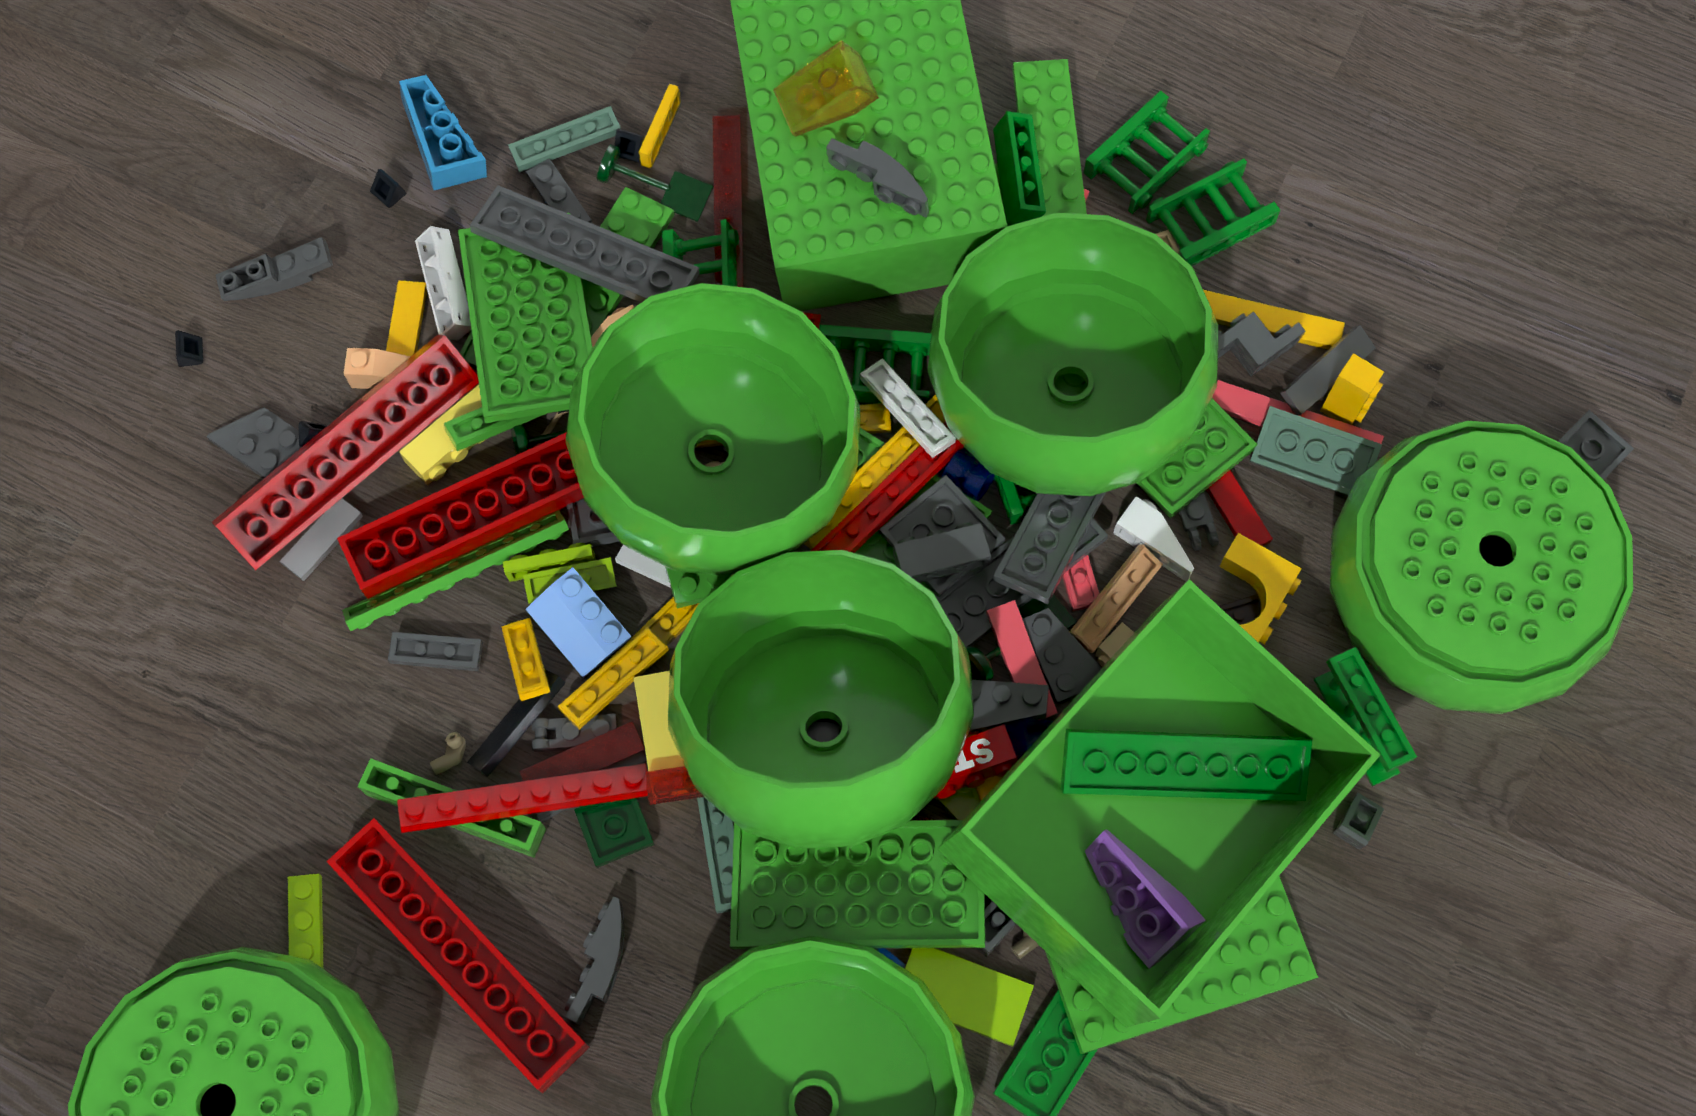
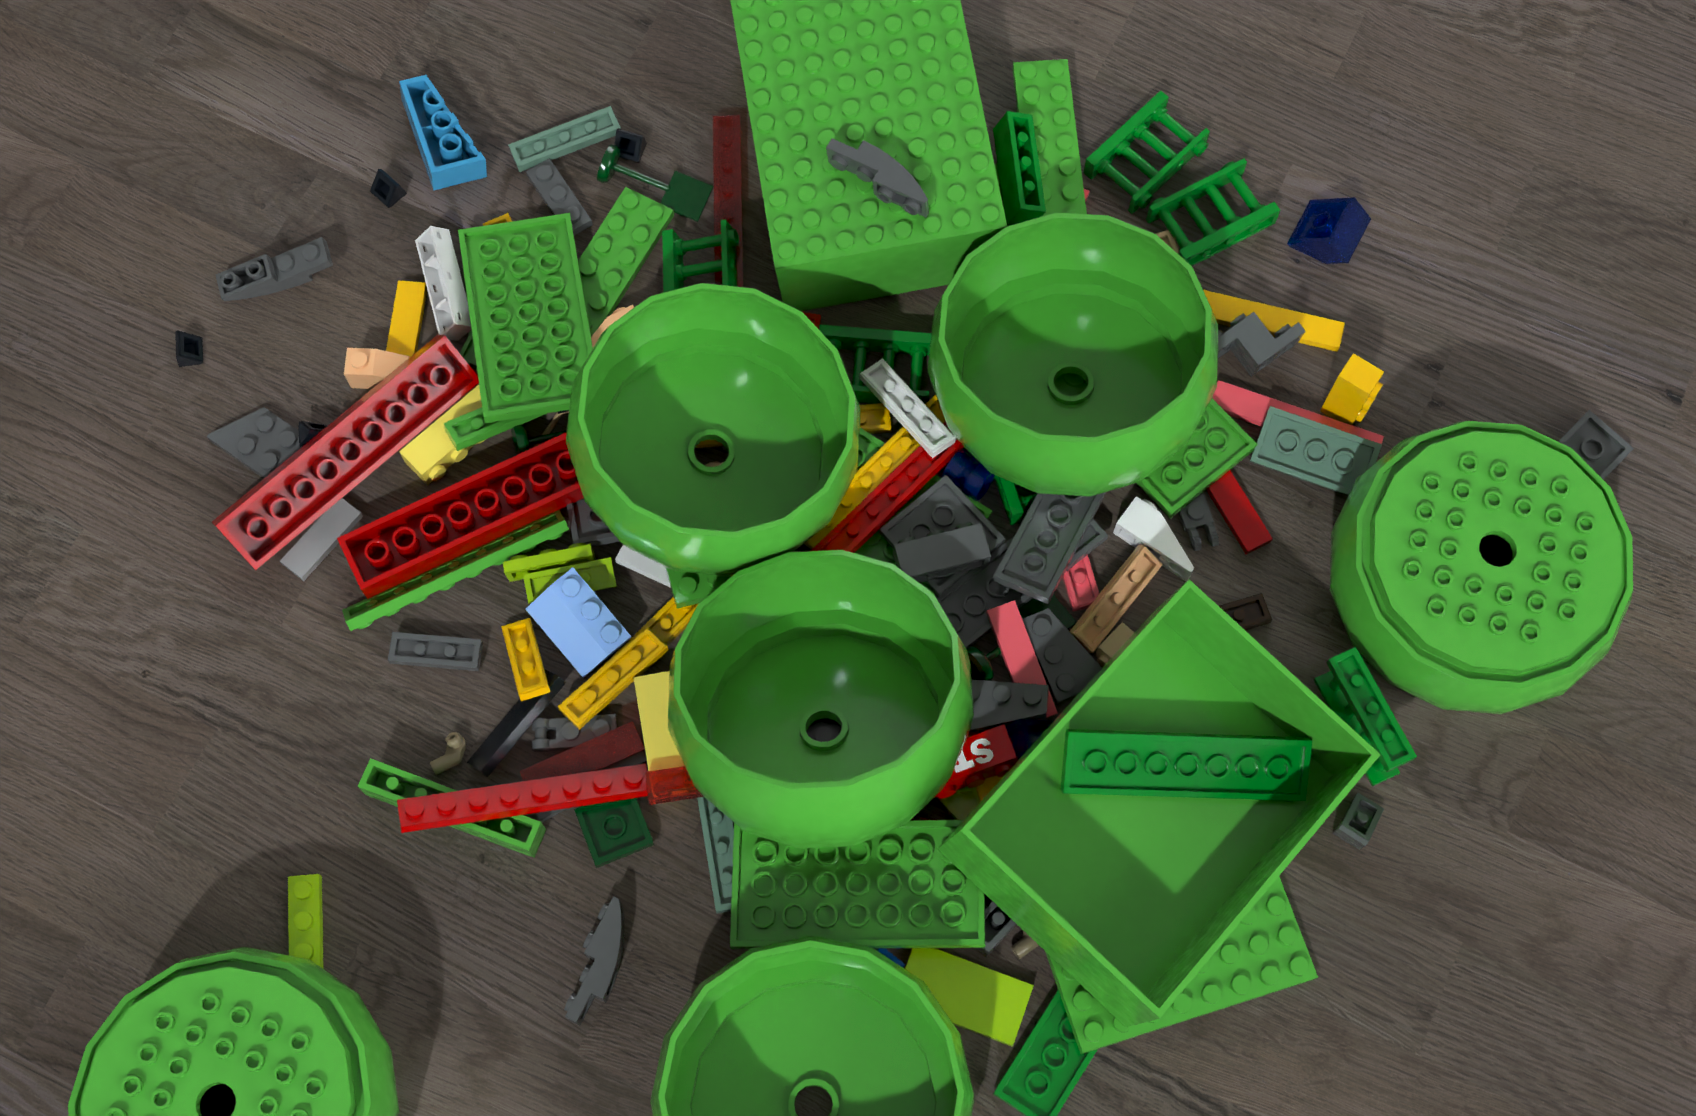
red brick [326,818,590,1093] -> none
dark grey plate [470,185,699,303] -> none
yellow tile [639,84,681,168] -> none
clear yellow slope [773,40,879,137] -> none
medium lavender wedge [1085,829,1206,969] -> none
yellow arch [1219,533,1302,645] -> none
dark grey tile [1280,325,1376,415] -> none
none -> clear blue slope [1287,197,1371,264]

